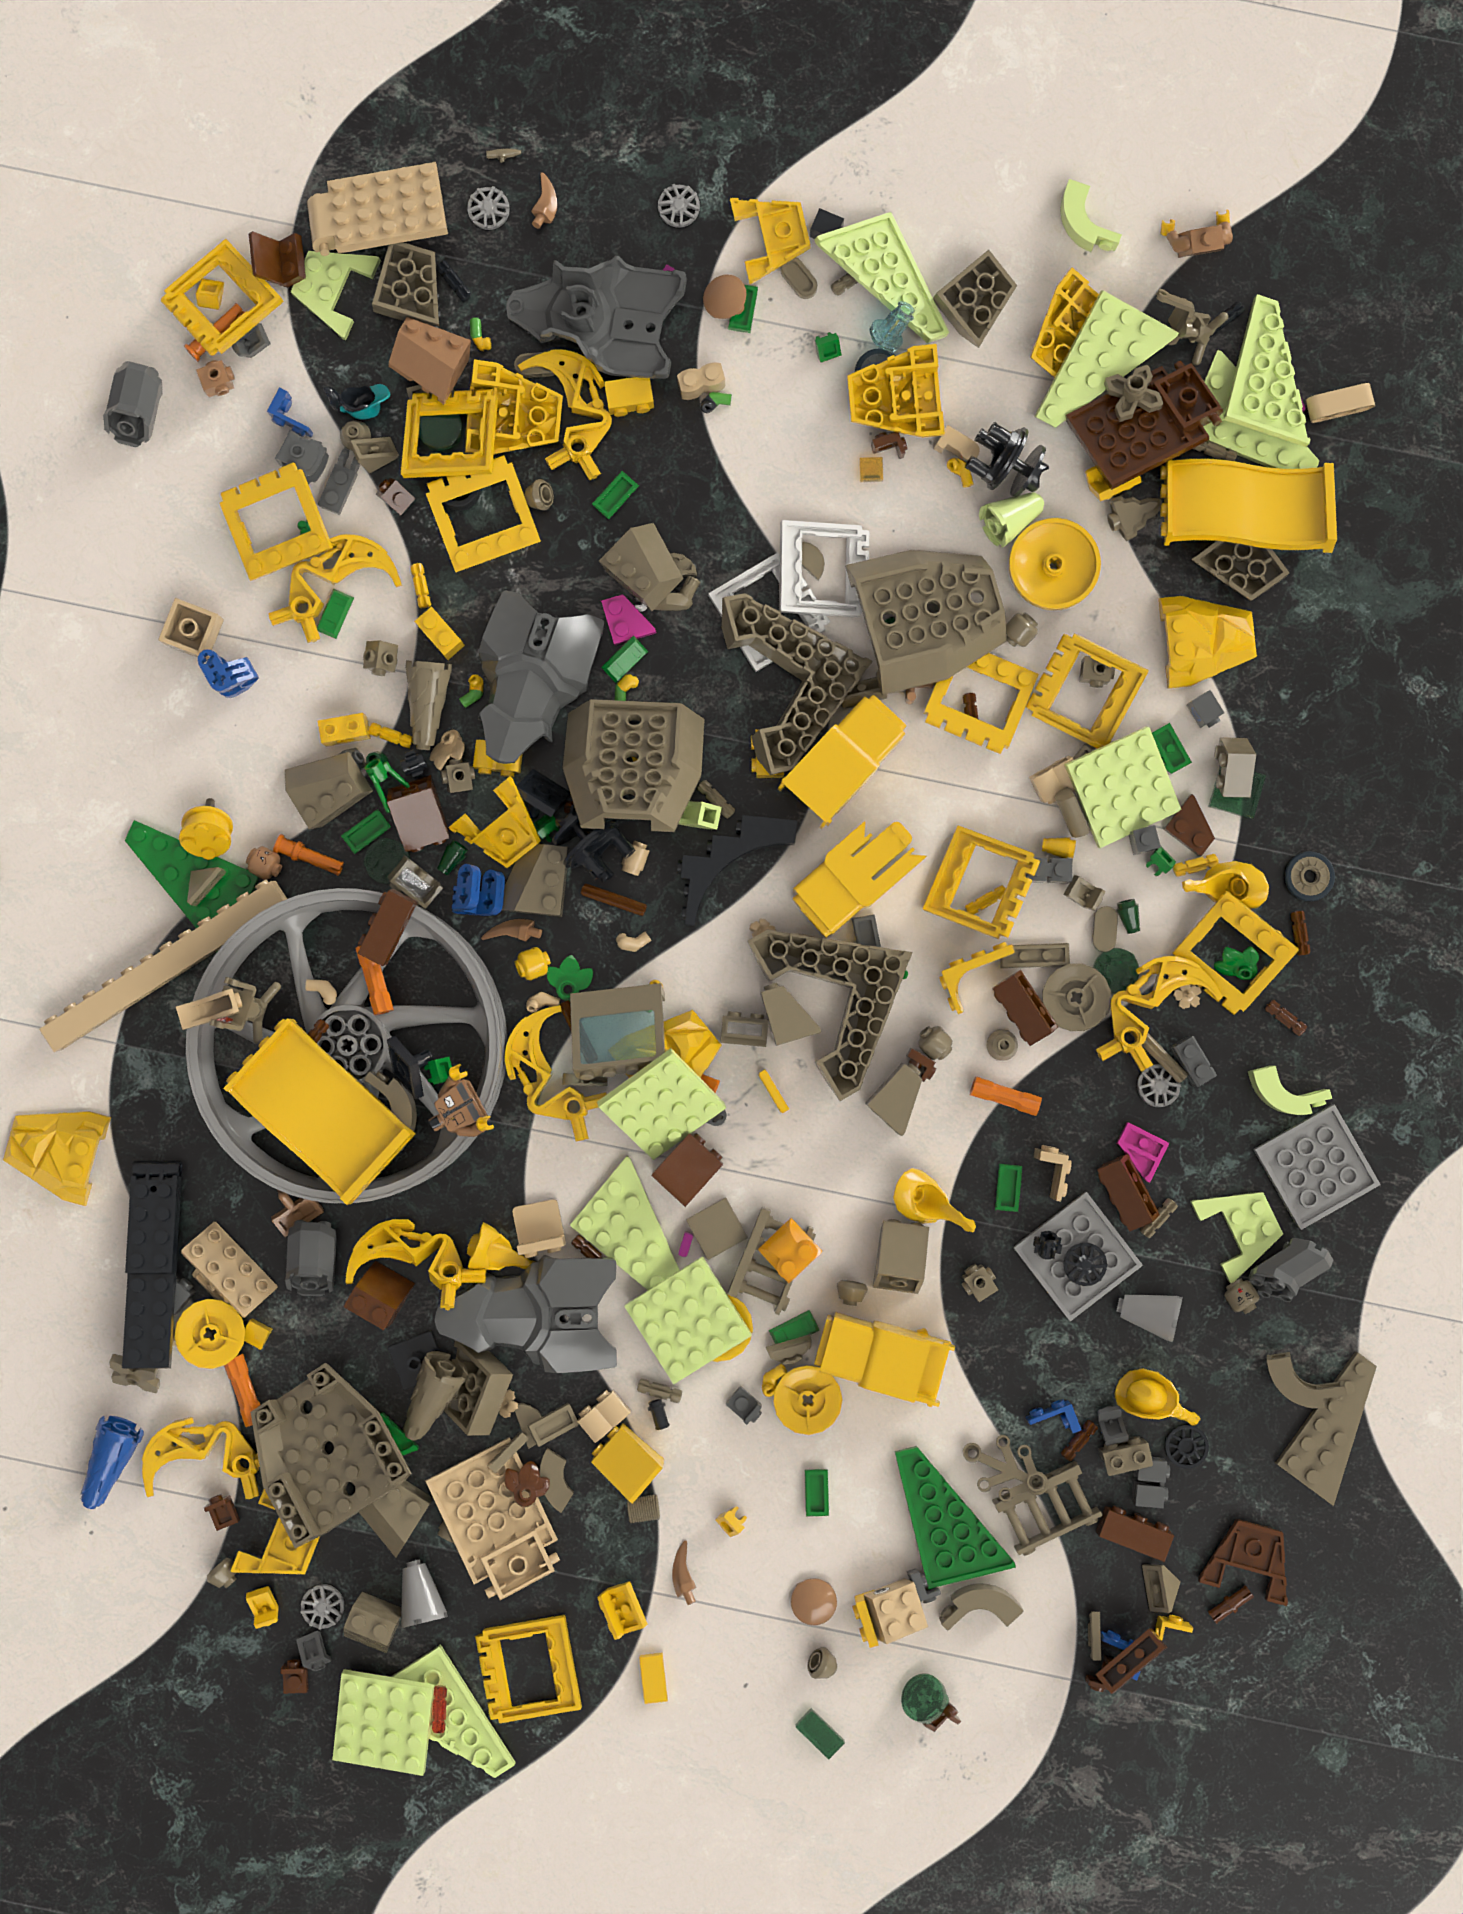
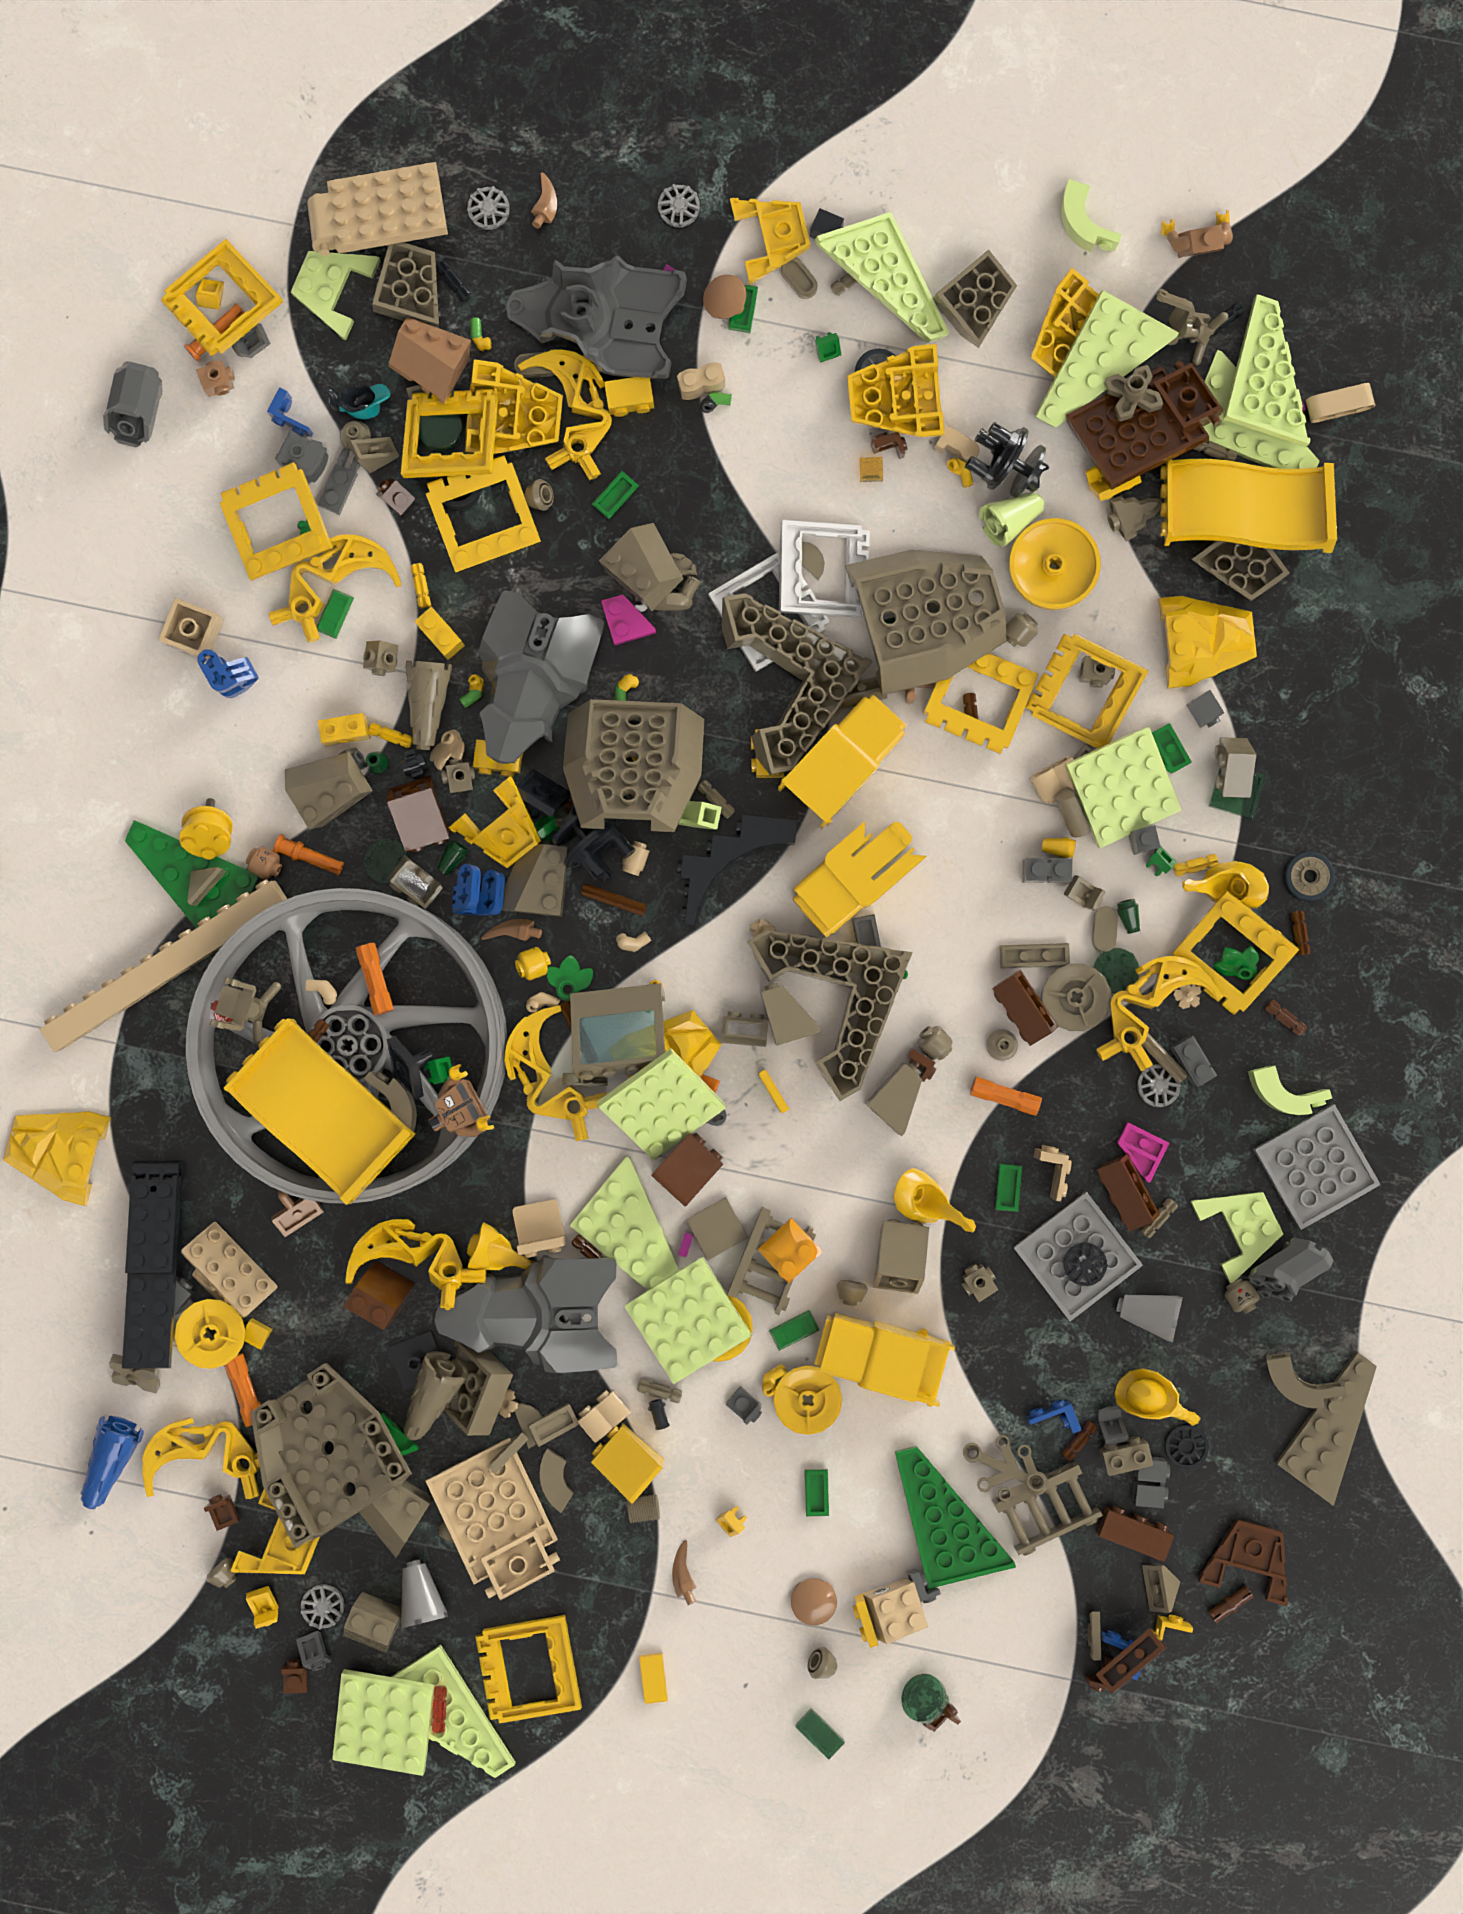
tan arch [176,989,242,1030] -> none
reddish brown bracket [248,231,306,288] -> none
dark grey brick [285,1220,337,1297] -> none
green tile [341,809,391,854] -> none
reddish brown brick [357,889,418,966] -> none
green plant [364,759,410,813] -> none
dark tan helmet [486,148,521,163] -> none
reddish brown plate [504,1461,550,1507] -> none
yellow bracket [597,1581,648,1640] -> none
tile [601,635,648,683] -> none
dark tan tile [766,1335,812,1365] -> none
clear light blue piece [869,301,915,355] -> none
yellow hinge [923,825,1040,939] -> none
yellow bracket [939,942,1015,1014] -> none
dark tan arch [939,1583,1024,1631] -> none
yellow axle [965,885,1006,915] -> none
black gear [1033,1231,1062,1260] -> none
reddish brown wing [1164,794,1215,857] -> none

